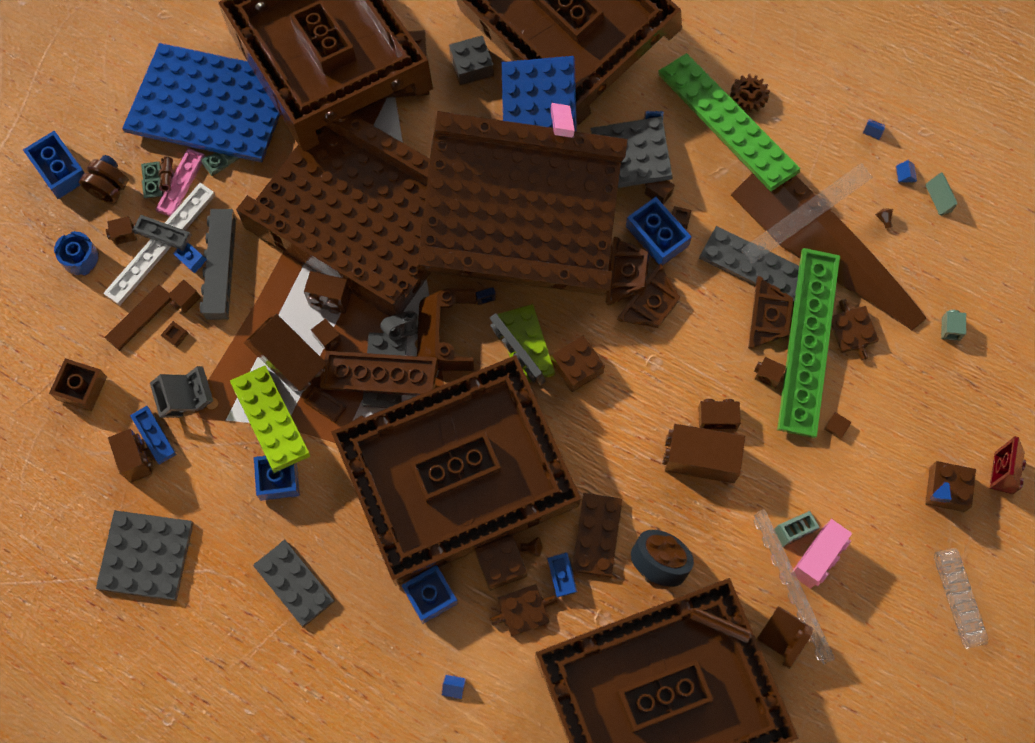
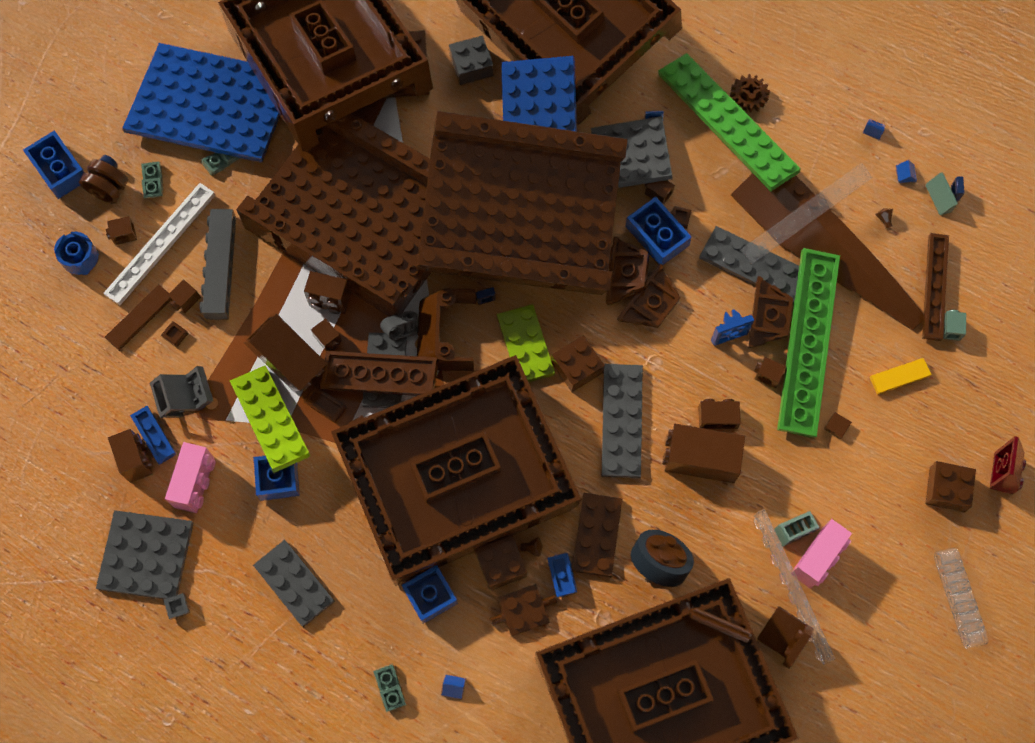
reddish brown brick [49,358,107,411] -> none
dark grey tile [132,215,192,251] -> none
bright pink tile [156,148,205,217] -> none
reddish brown pin [158,156,174,192] -> none
blue plate [173,243,207,273] -> none
dark grey plate [490,313,546,386] -> none
bright pink tile [551,103,575,137] -> none
reddish brown plate [831,299,879,361] -> none
blue slope [930,482,951,502] -> none
none -> dark grey plate [164,593,190,620]
none -> bright pink brick [165,442,215,513]
none -> sand green slope [373,664,406,712]
none -> dark grey plate [601,364,643,478]
none -> blue piece [711,309,754,346]
none -> yellow tile [870,358,932,395]
none -> reddish brown plate [922,233,949,341]
none -> dark blue tile [951,176,965,201]

